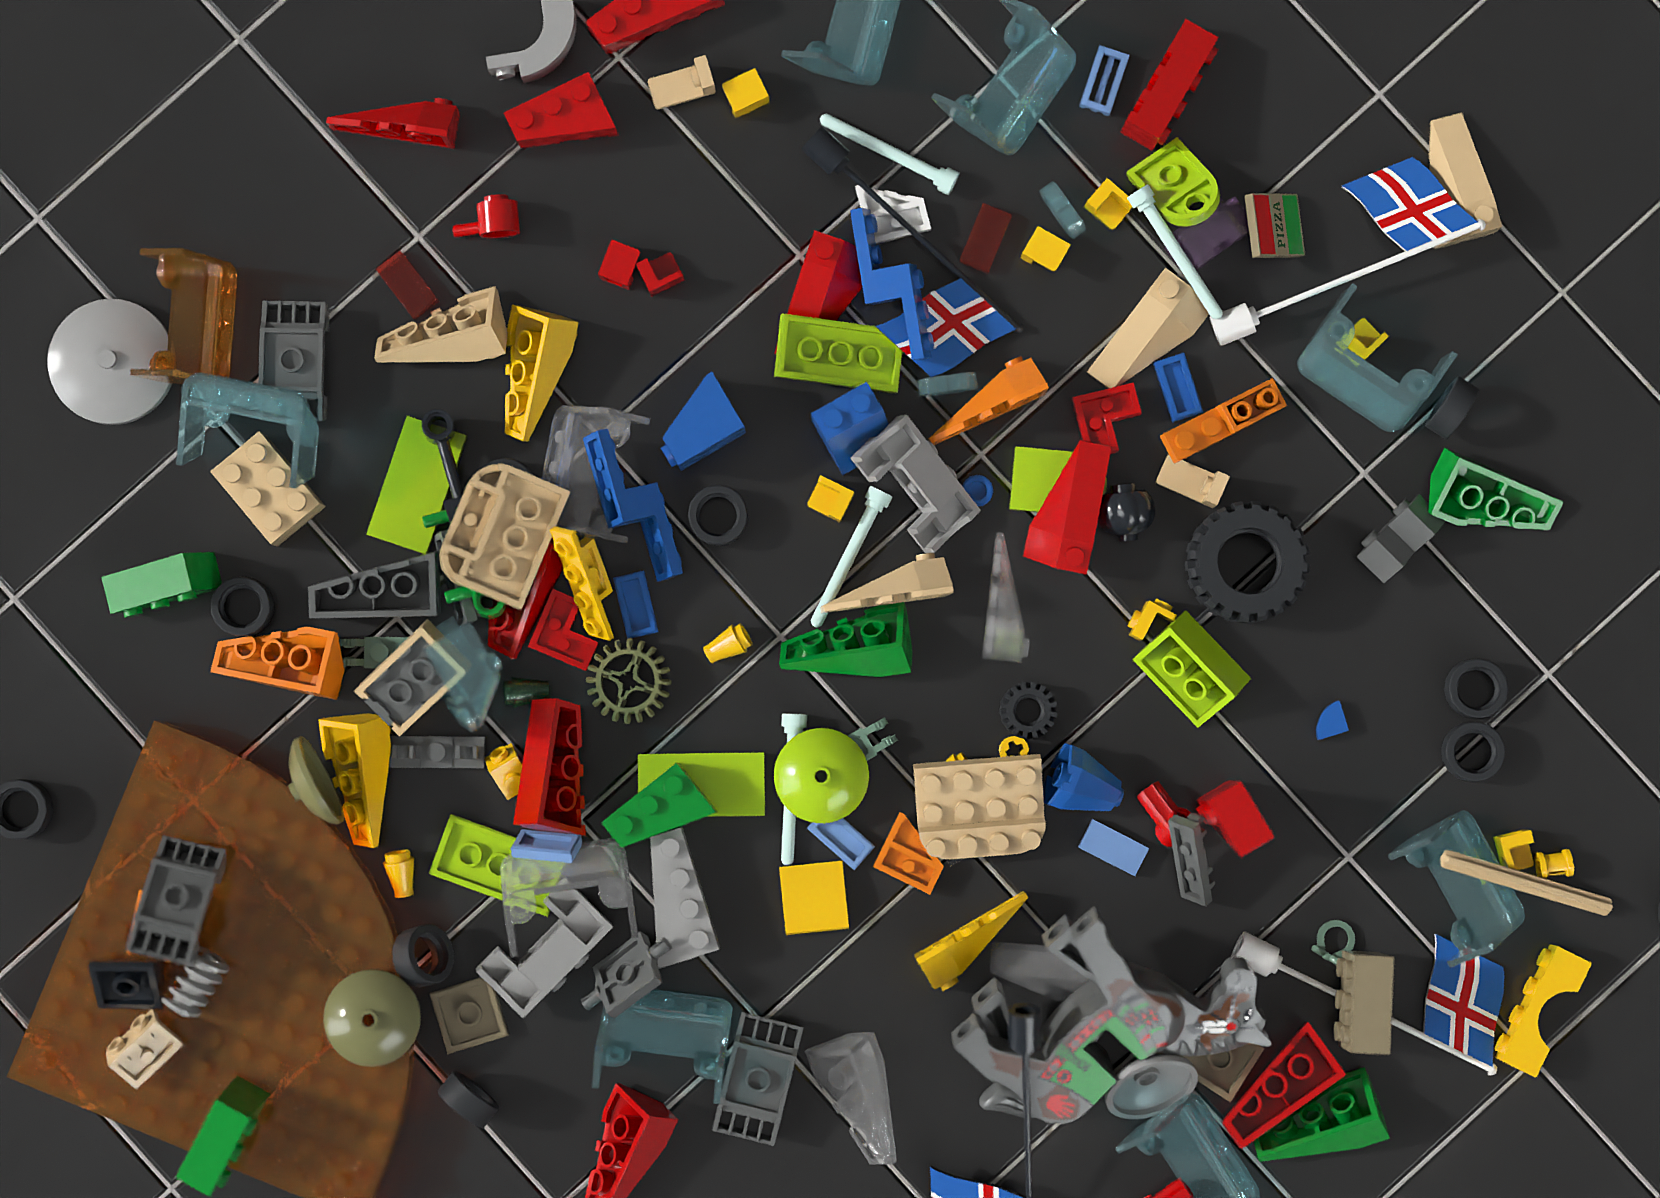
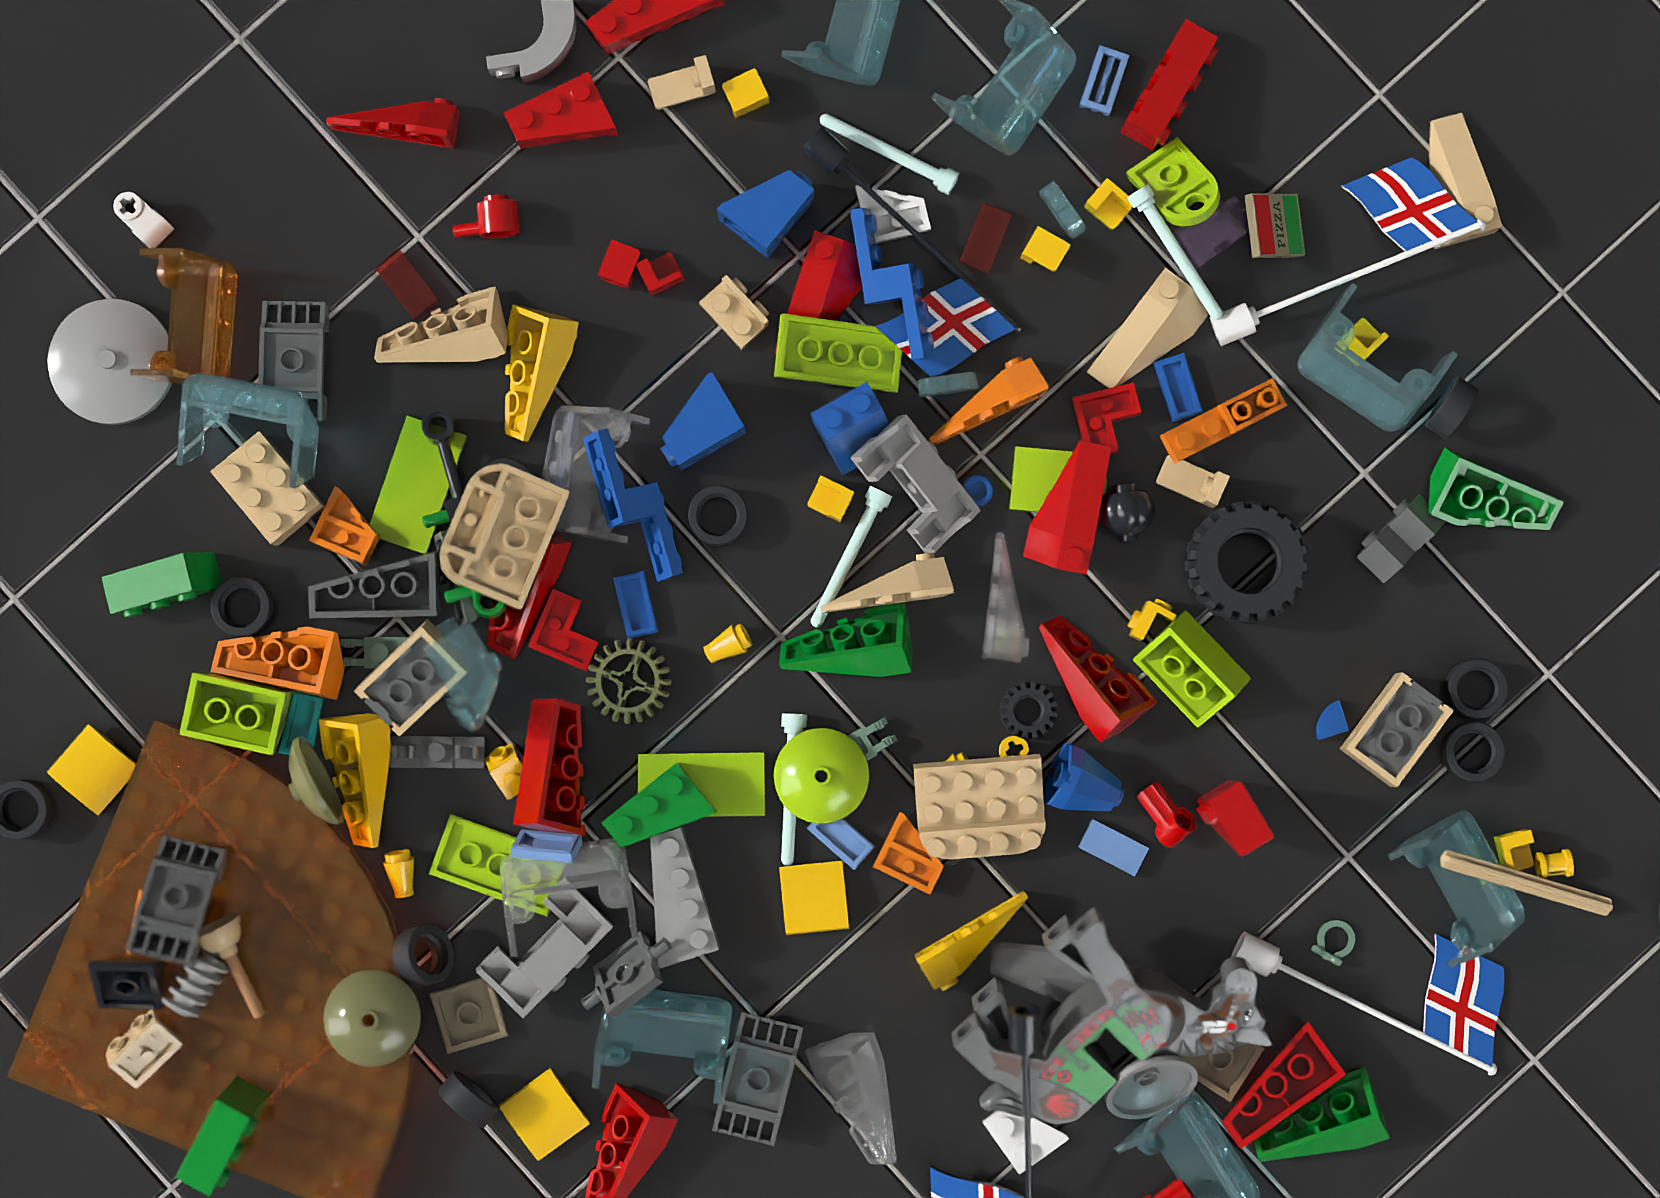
clear green cone [503,677,549,708] -> none
yellow bracket [550,527,614,641] -> none
dark grey plate [1168,813,1215,906] -> none
dark tan brick [1334,950,1394,1054] -> none
yellow arch [1495,944,1592,1078] -> none
none -> yellow slope [47,724,140,816]
none -> white piece [113,192,174,251]
none -> lime slope [179,671,293,755]
none -> tan piece [198,913,265,1018]
none -> teal tile [279,691,325,755]
none -> orange wing [309,486,380,566]
none -> yellow slope [499,1068,590,1161]
none -> tan bracket [699,275,769,350]
none -> blue slope [717,170,815,259]
none -> white wing [982,1111,1069,1175]
none -> red wedge [1039,615,1157,743]
none -> dark grey piece [1340,672,1454,787]

